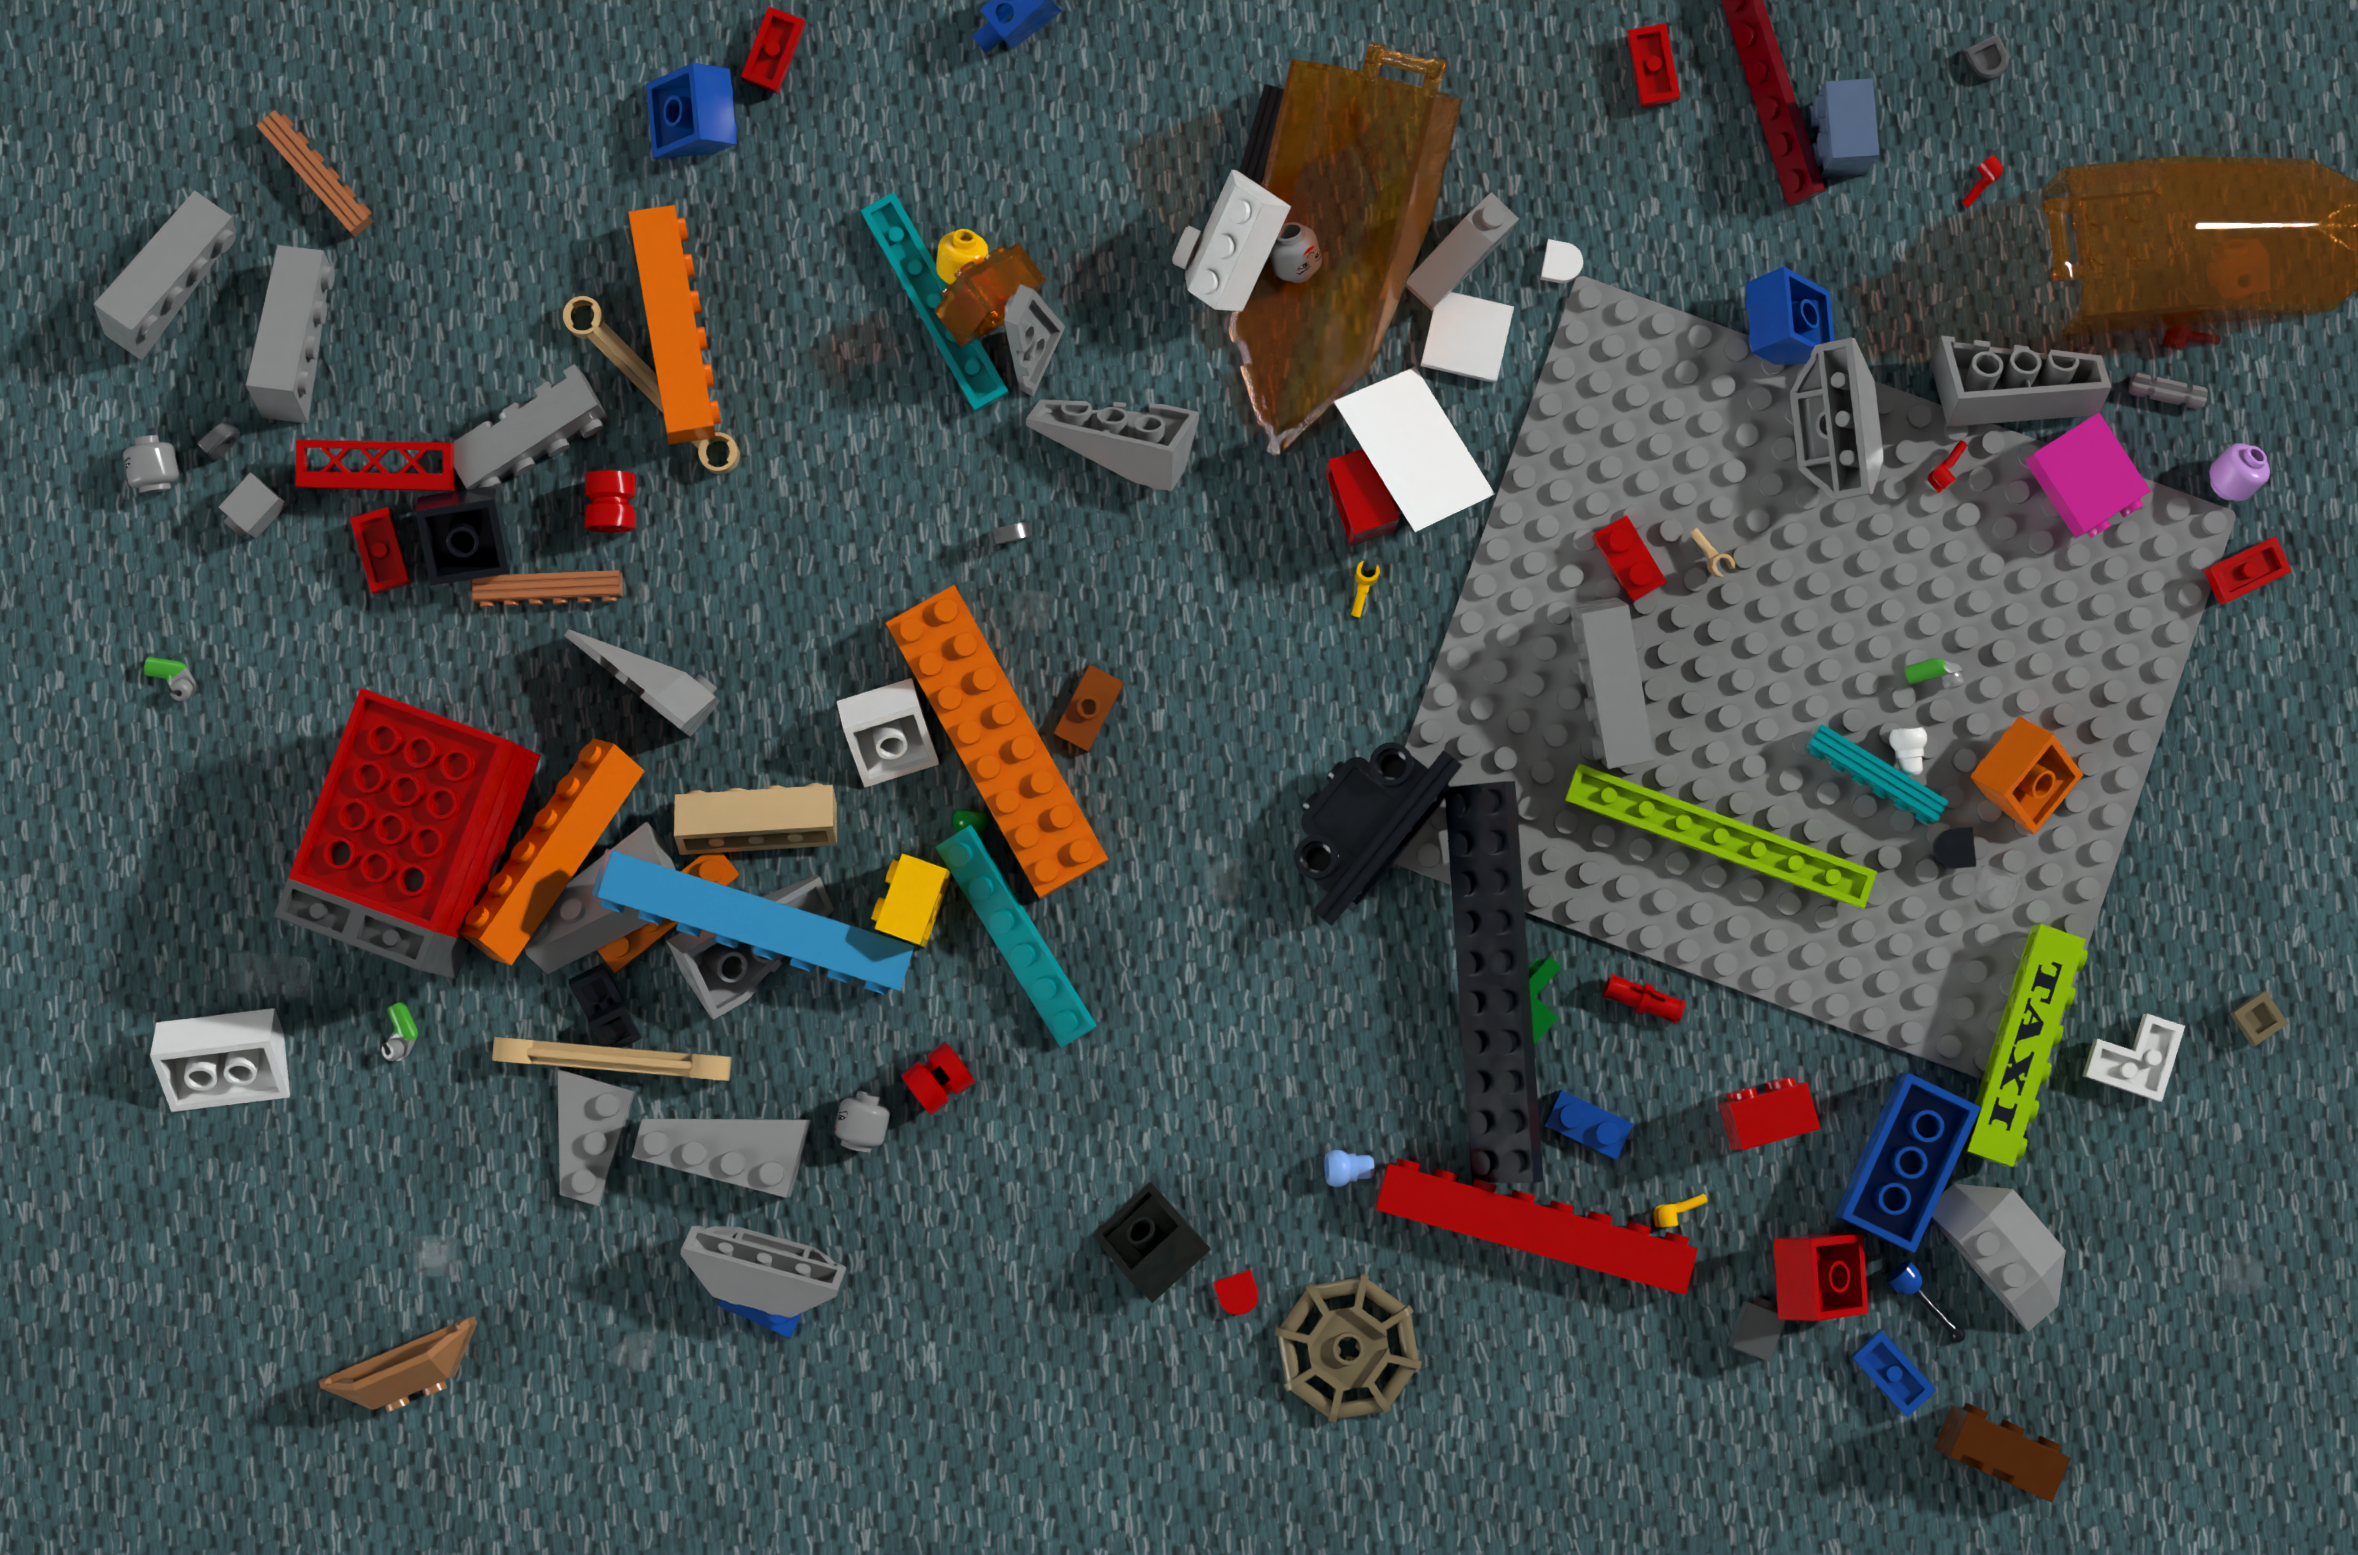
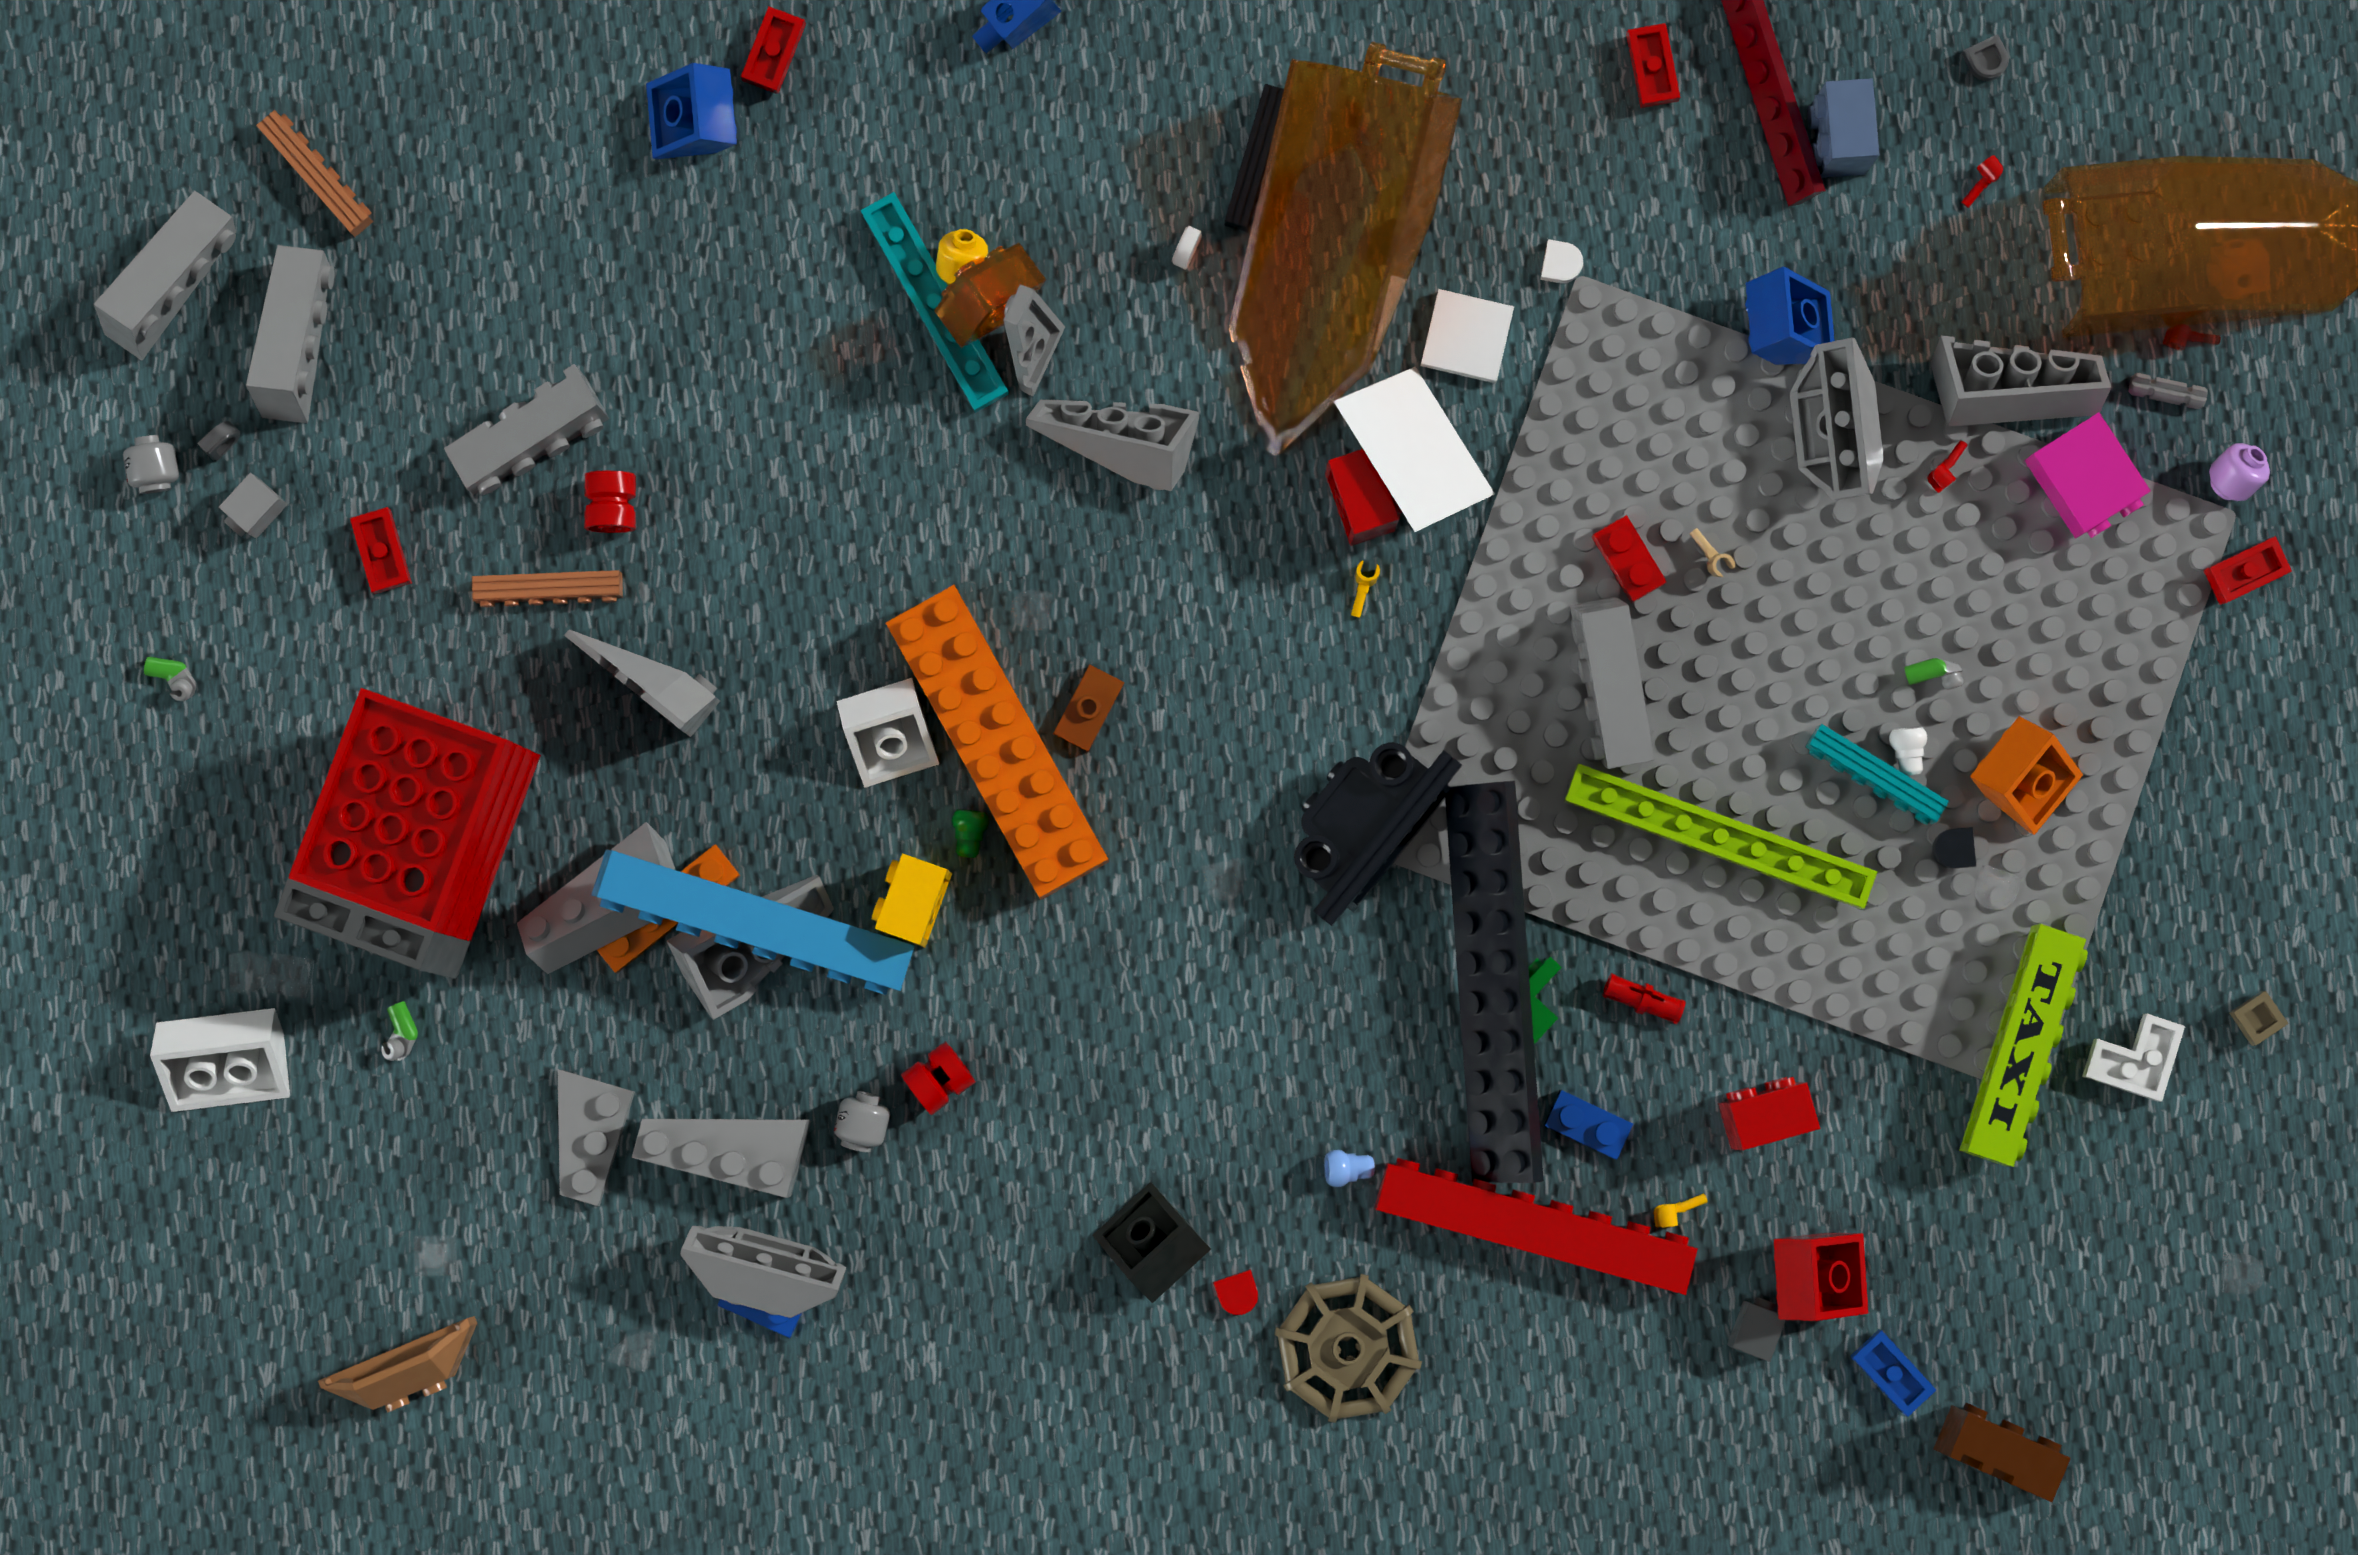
red fence [295,440,461,492] -> none
black brick [415,485,512,585] -> none
orange brick [460,738,644,966] -> none
tan piece [492,1037,731,1081] -> none
tan piece [563,296,740,474] -> none
black slope [568,962,642,1048] -> none
orange brick [628,205,721,445] -> none
tan brick [674,783,837,855] -> none
teal plate [935,825,1097,1048] -> none
flat silver tile [990,522,1033,546] -> none
white slope [1184,170,1291,311] -> none
light grey head [1269,222,1322,283] -> none
light grey slope [1404,192,1519,311] -> none
blue brick [1833,1073,1981,1253] -> none
hinge [1886,1260,1966,1343] -> none
light grey wedge [1931,1184,2066,1332] -> none

